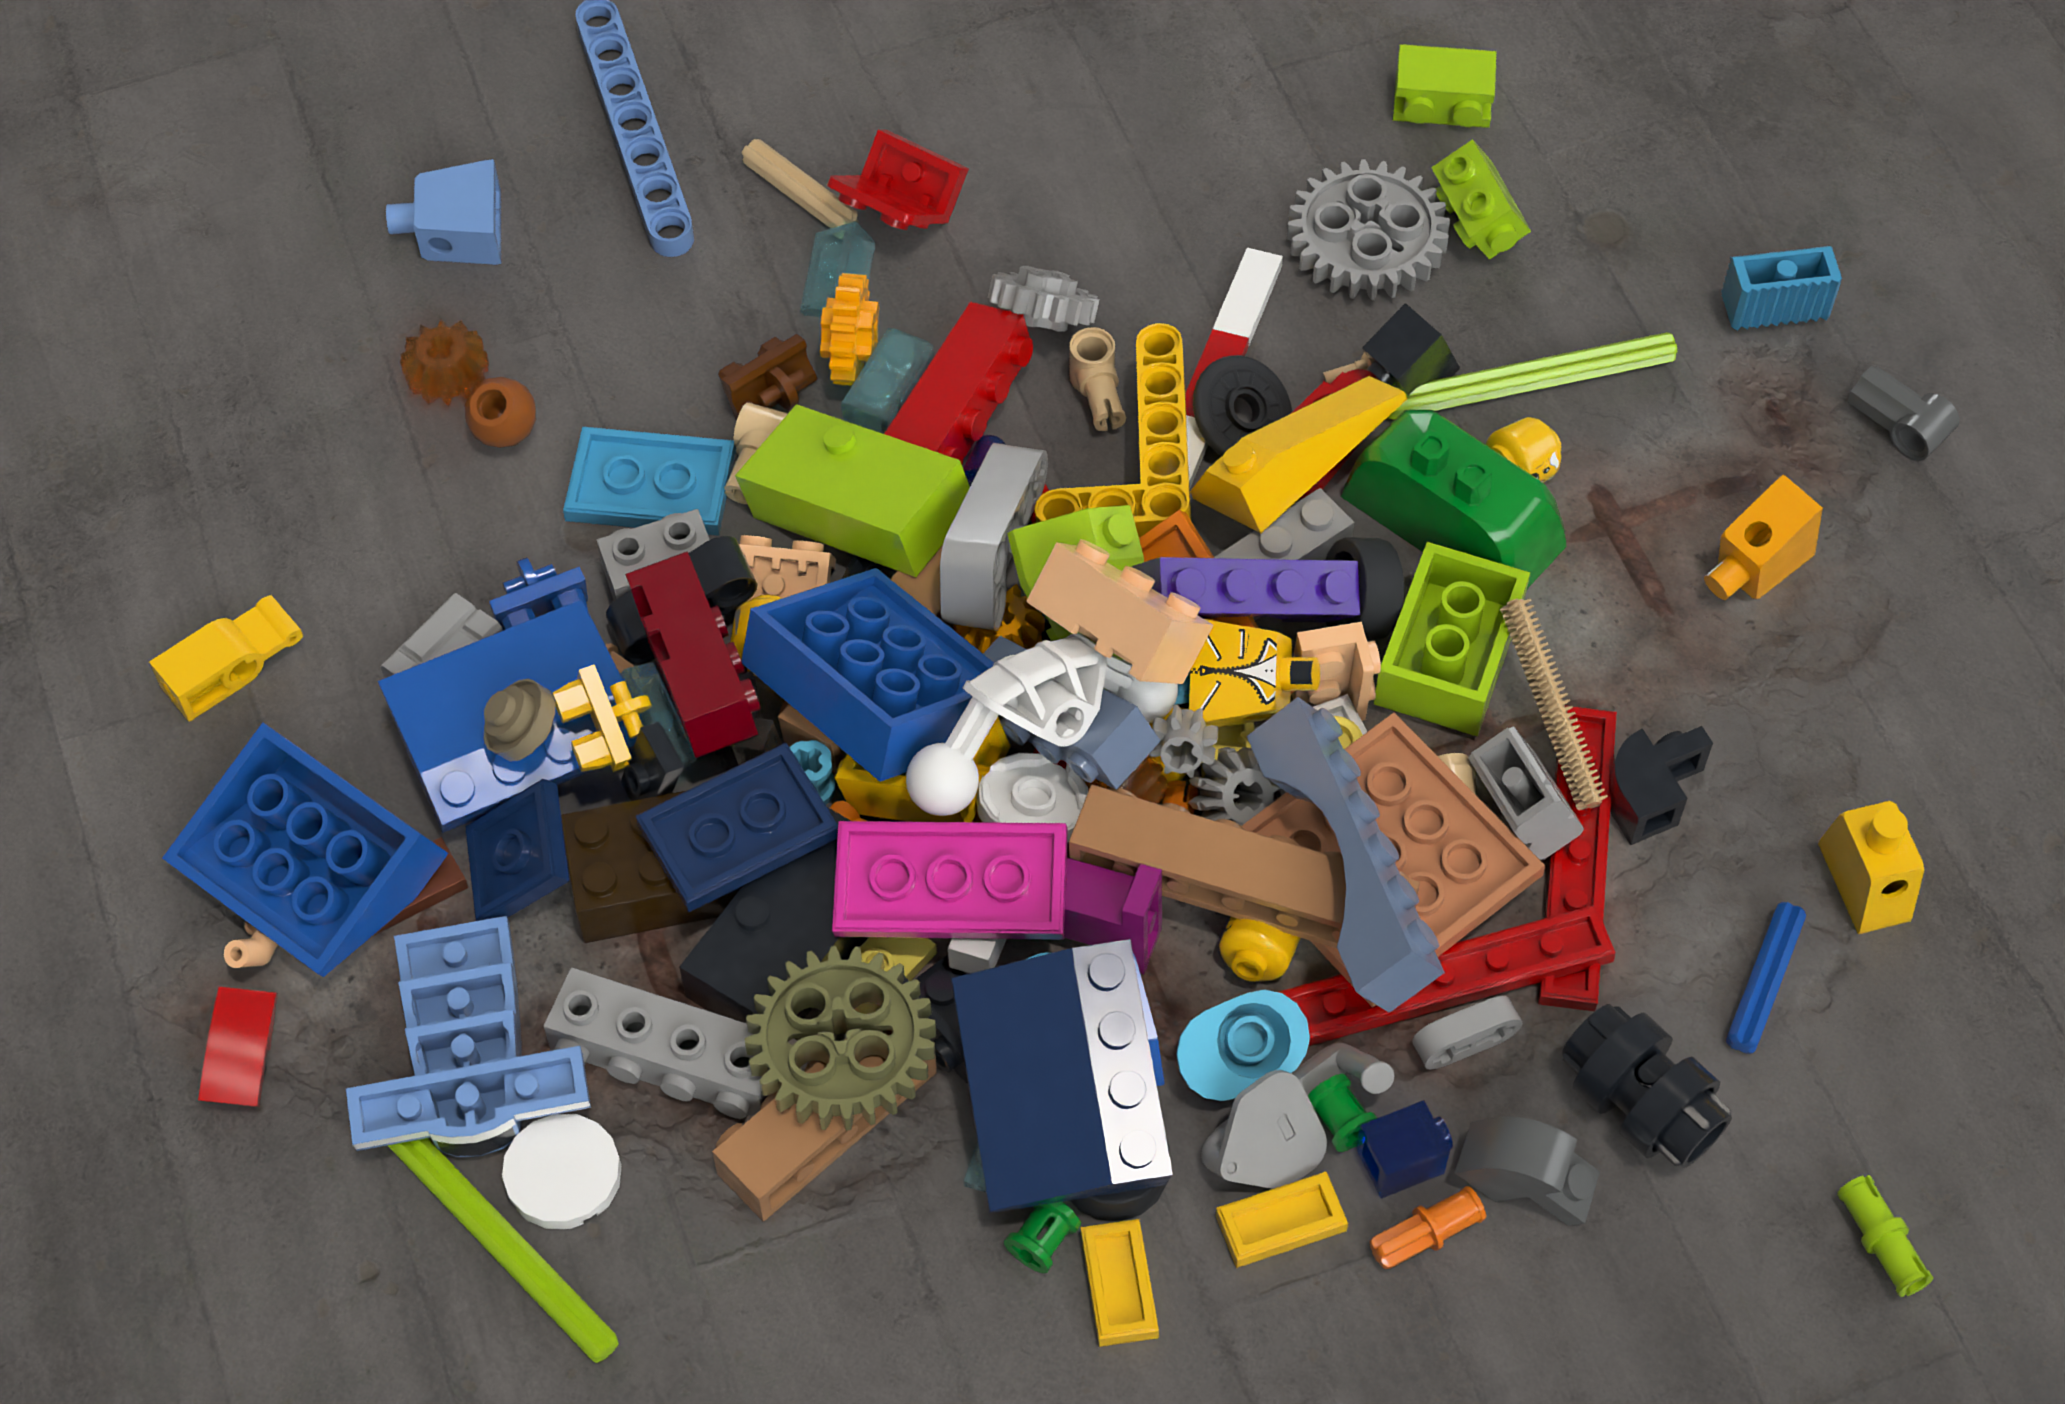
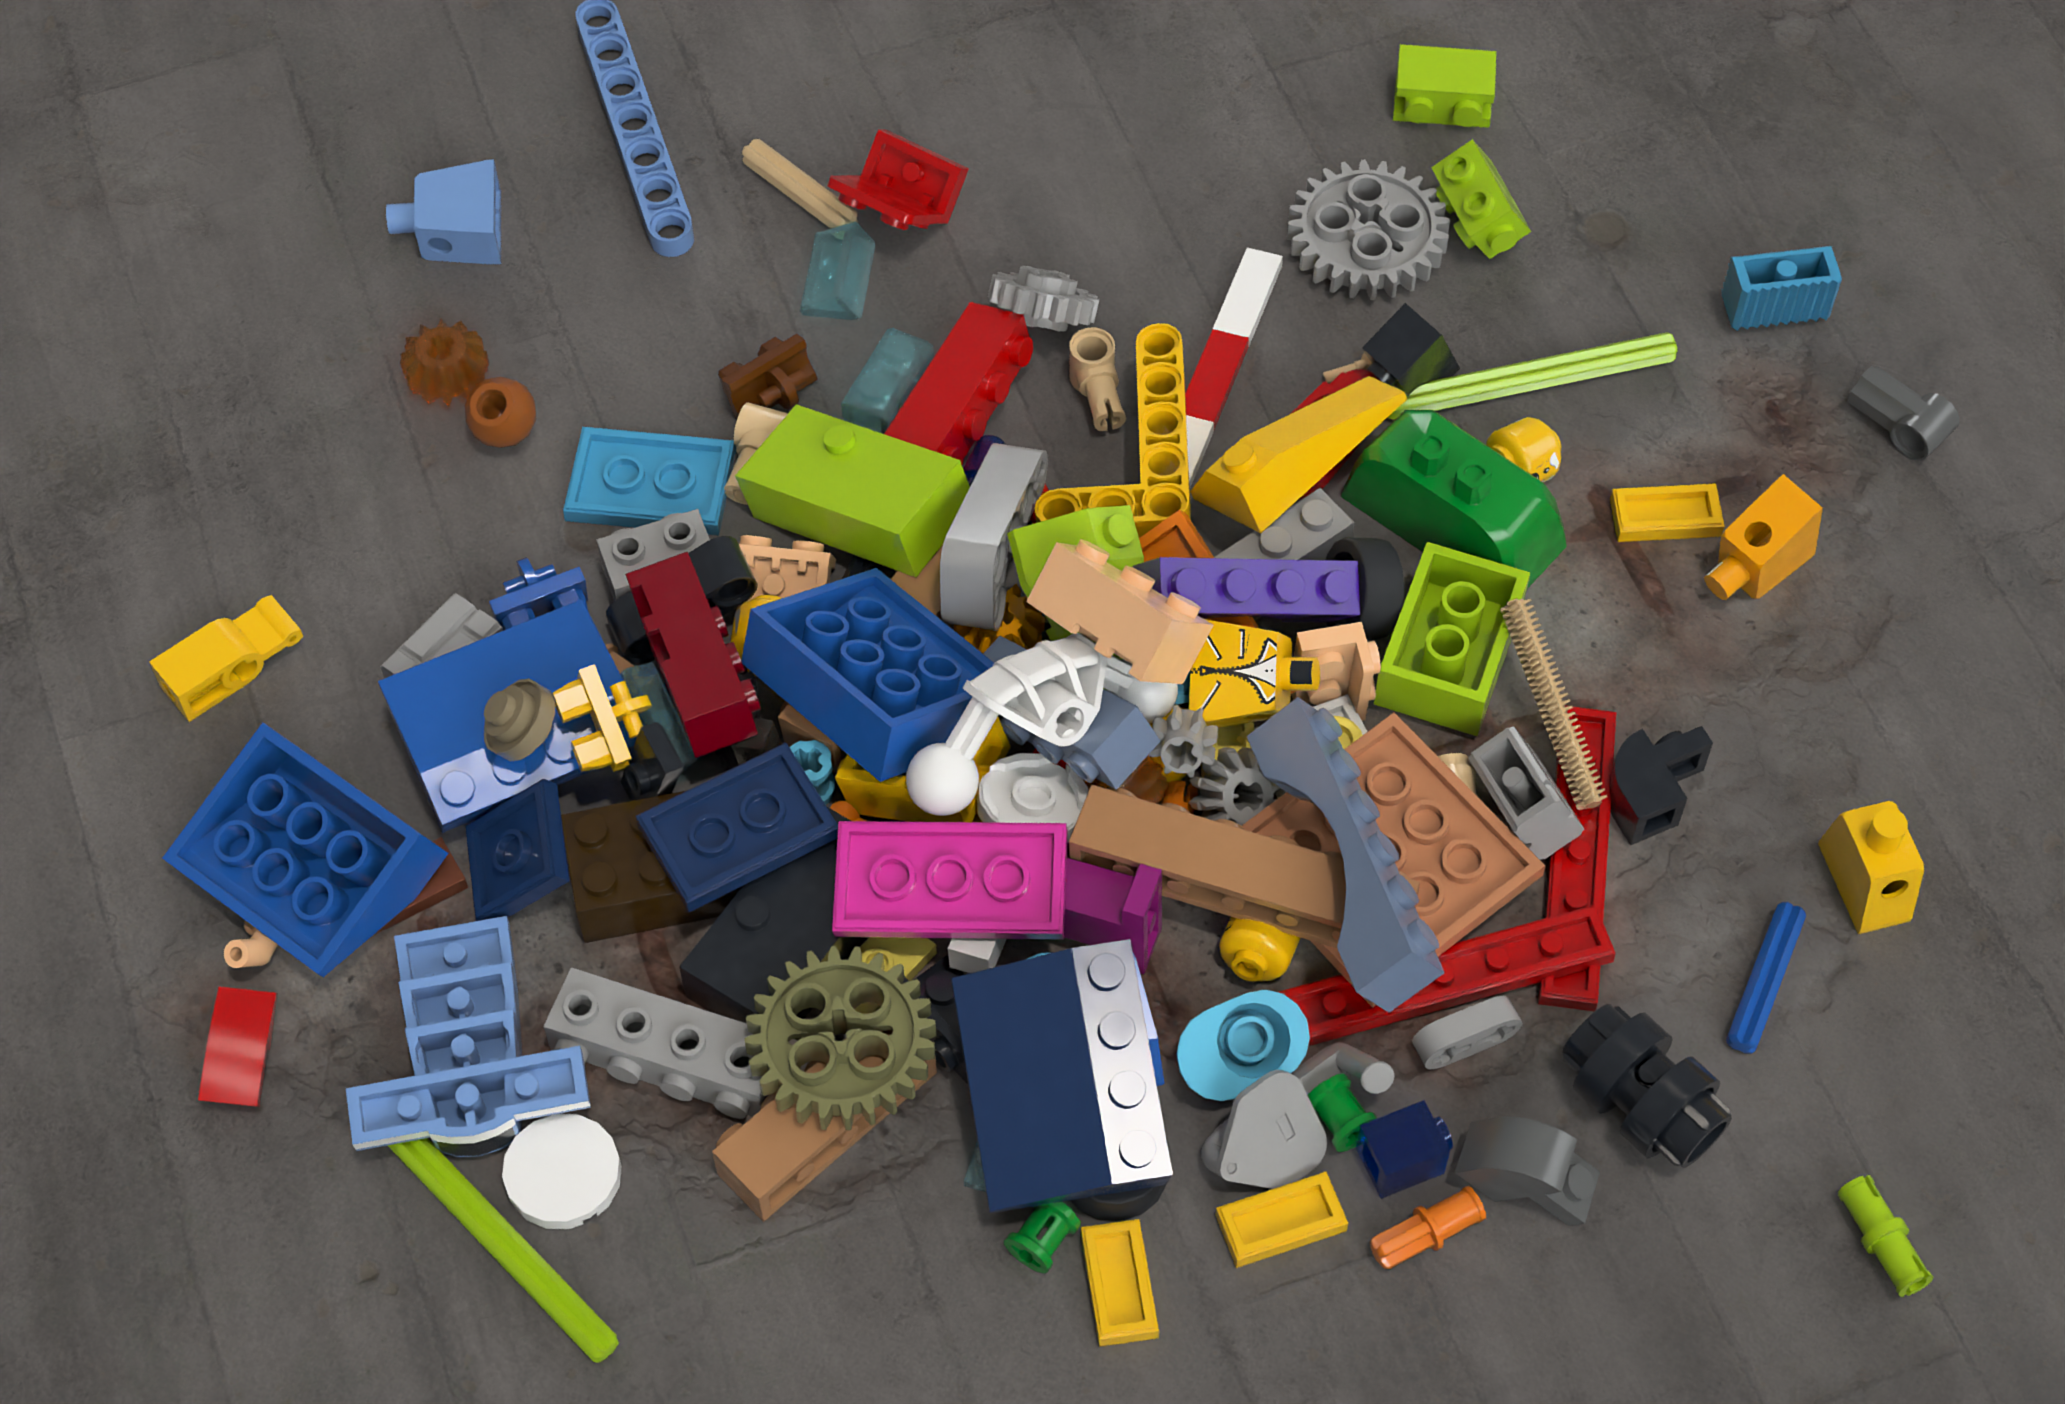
light orange gear [820,273,879,386] -> none
black wheel [1193,355,1292,456] -> none
none -> yellow tile [1610,483,1725,542]

